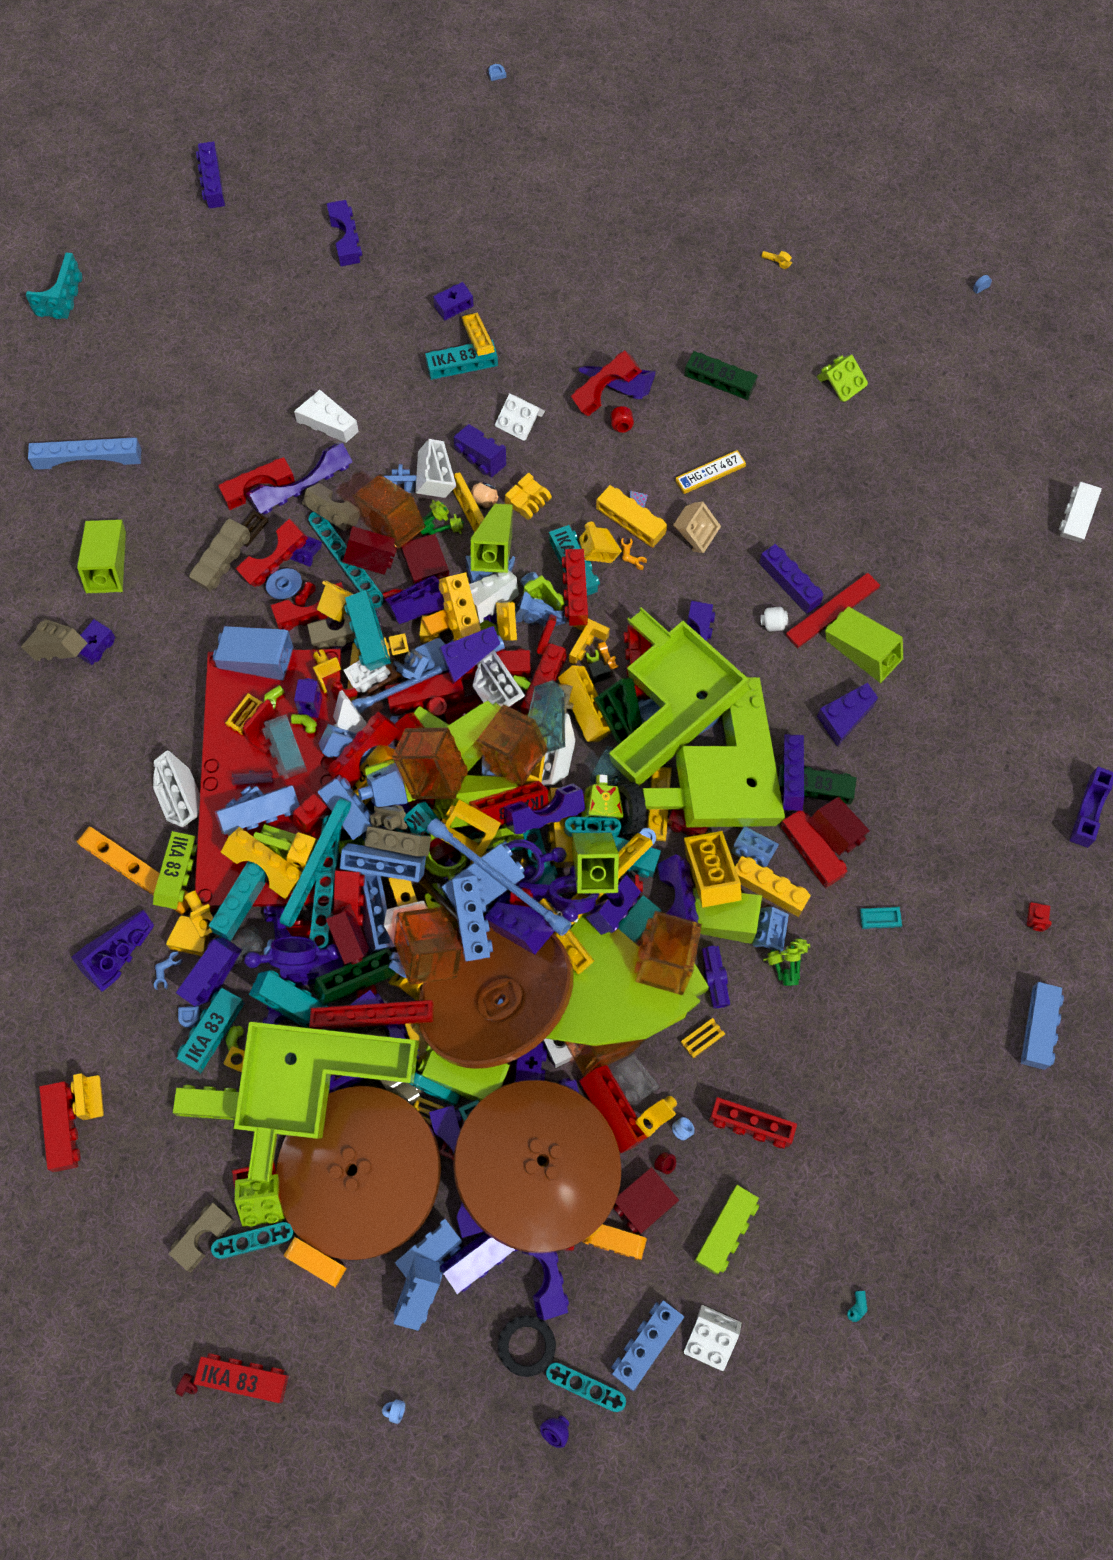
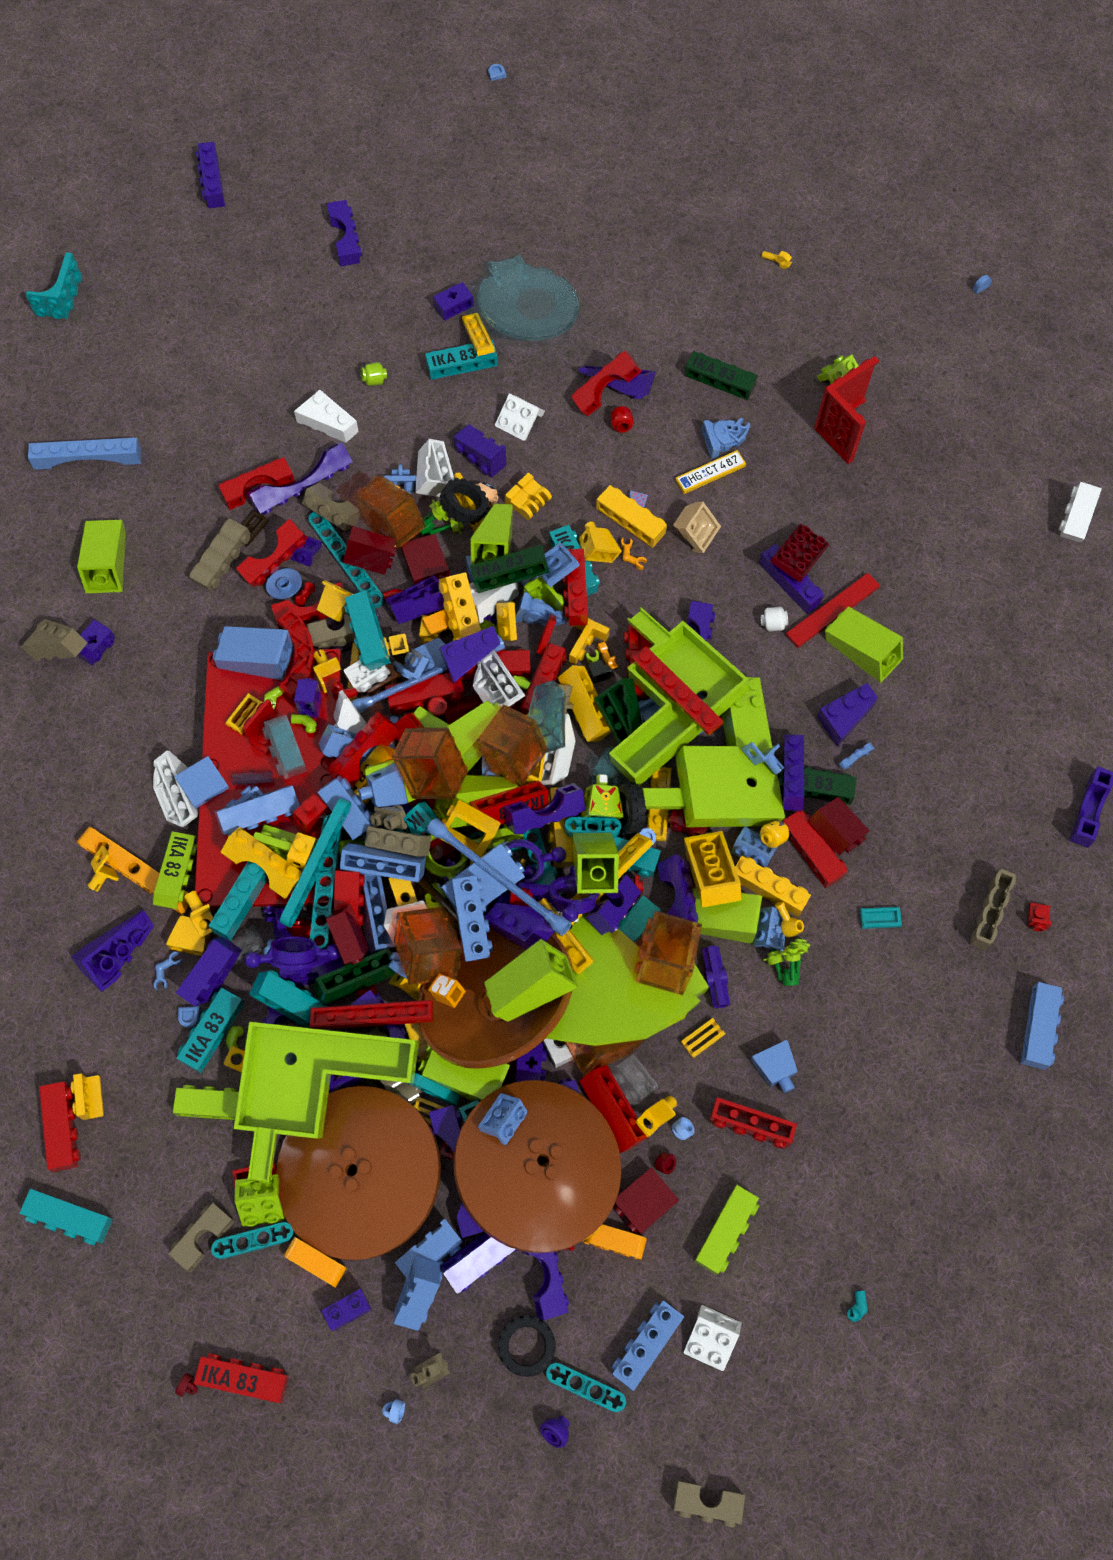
none -> teal brick [19,1189,113,1246]
none -> yellow bracket [88,845,119,892]
none -> medium blue tile [174,756,229,809]
none -> red tile [277,609,314,700]
none -> dark purple brick [321,1289,372,1332]
none -> lime head [361,362,387,386]
none -> dark tan hips [410,1353,450,1389]
none -> light orange brick [428,973,466,1008]
none -> black tyre [440,478,489,525]
none -> dark green brick [470,544,550,593]
none -> clear light blue dish [477,255,579,341]
none -> medium blue bracket [478,1093,527,1145]
none -> lime slope [484,939,578,1022]
none -> medium blue tile [540,542,580,587]
none -> red plate [632,646,723,736]
none -> dark tan arch [673,1481,745,1528]
none -> medium blue piece [701,418,750,459]
none -> medium blue bracket [742,742,784,775]
none -> medium blue torso [750,1040,797,1093]
none -> yellow head [760,820,789,848]
none -> dark red tile [770,523,830,583]
none -> yellow bar [775,901,804,937]
none -> red bracket [814,356,879,464]
none -> medium blue arm [839,743,875,770]
none -> dark tan brick [970,869,1016,950]

